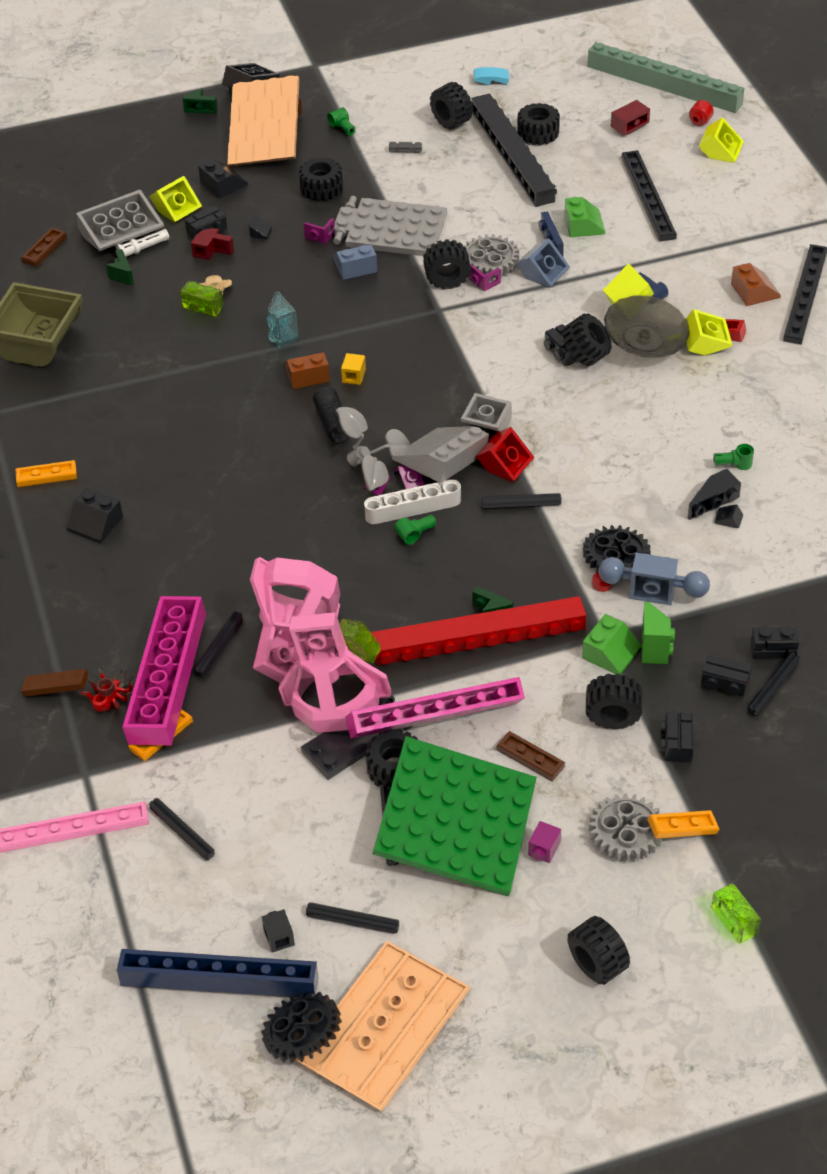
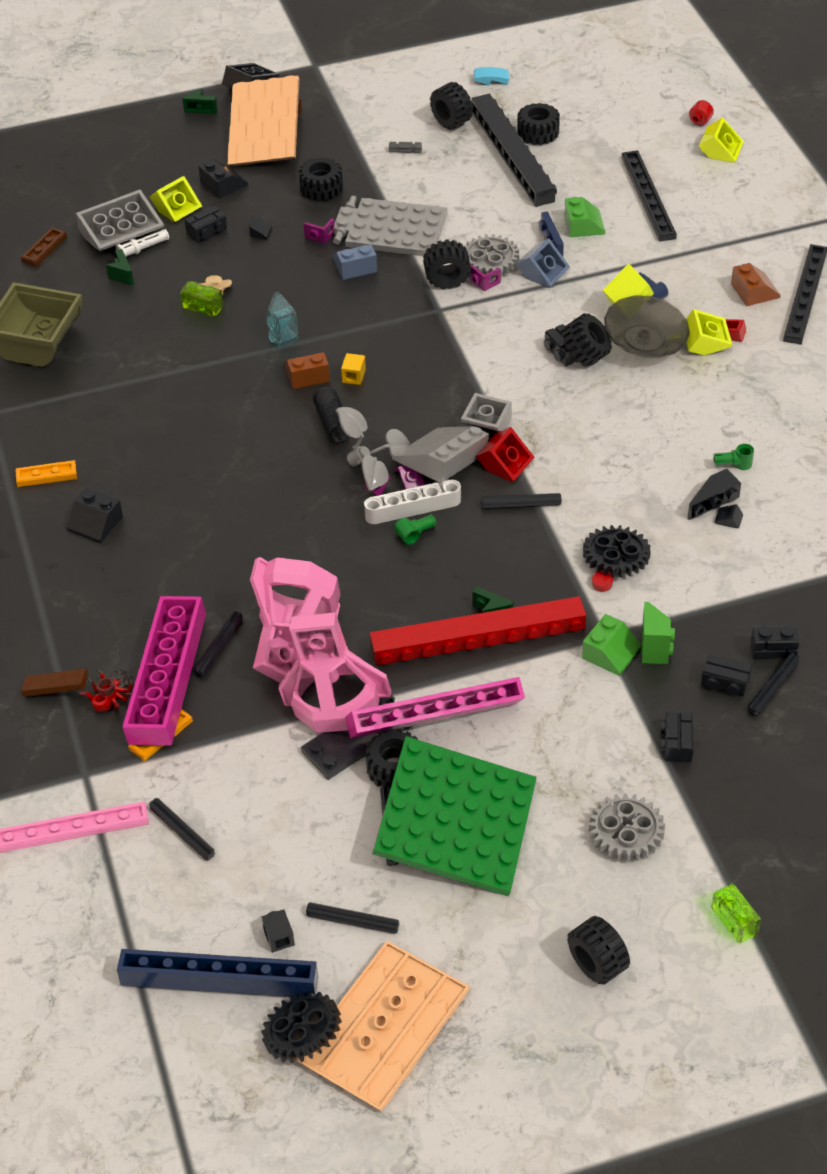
dark red brick [191,228,234,260] -> none
green pin [327,107,356,136] -> none
clear neon green brick [339,618,381,663] -> none
reddish brown tile [496,731,565,782] -> none
magenta brick [528,821,561,863] -> none
black tyre [586,674,642,729] -> none
sand green brick [587,42,745,113] -> none
sand blue brick [598,553,710,606] -> none
dark red brick [611,100,650,136] -> none
light orange tile [647,810,720,839] -> none

